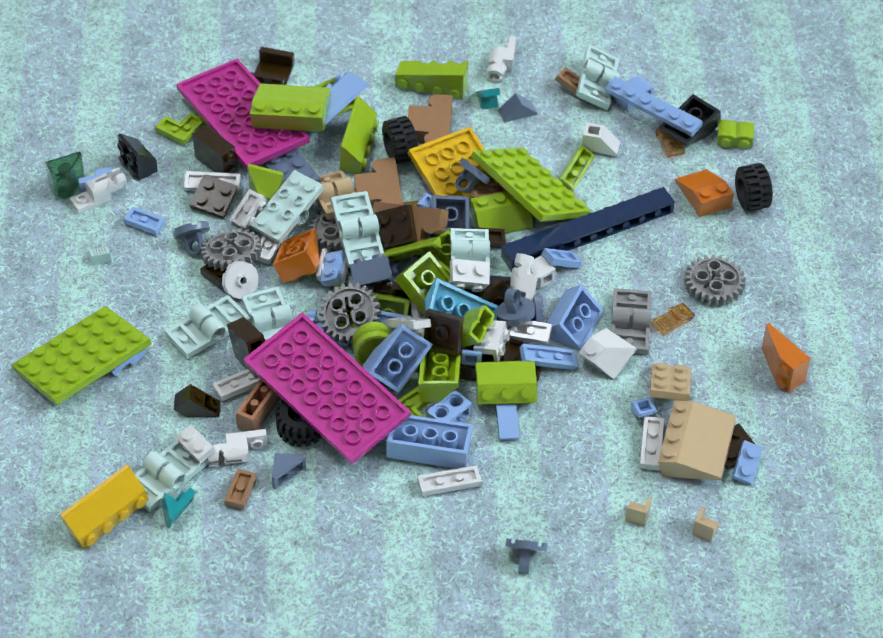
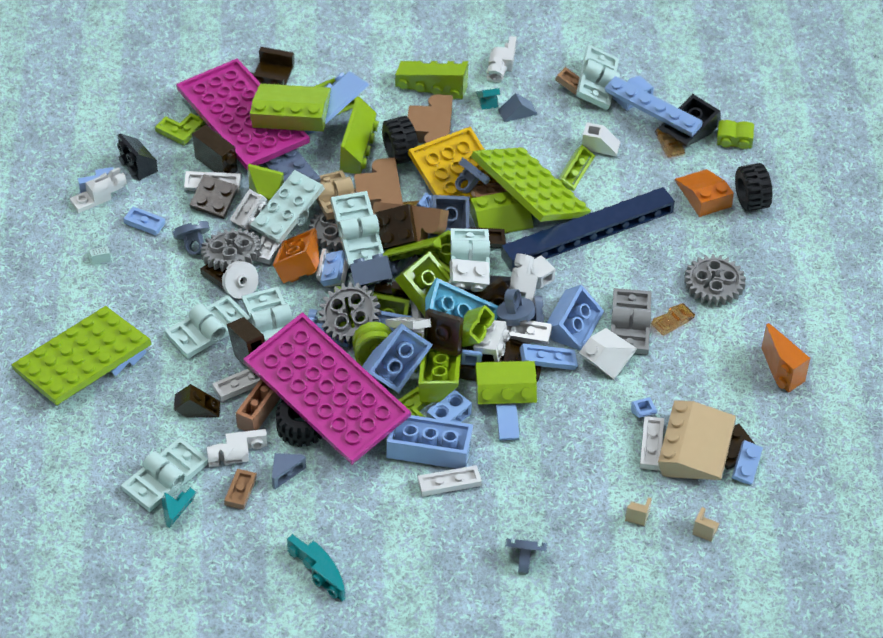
clear green slope [45,151,85,201] -> none
yellow slope [60,464,150,549] -> none
white plate [175,425,216,464] -> none
light blue plate [542,248,582,268] -> none
tan plate [650,363,691,401] -> none
none -> teal slope [287,534,345,602]

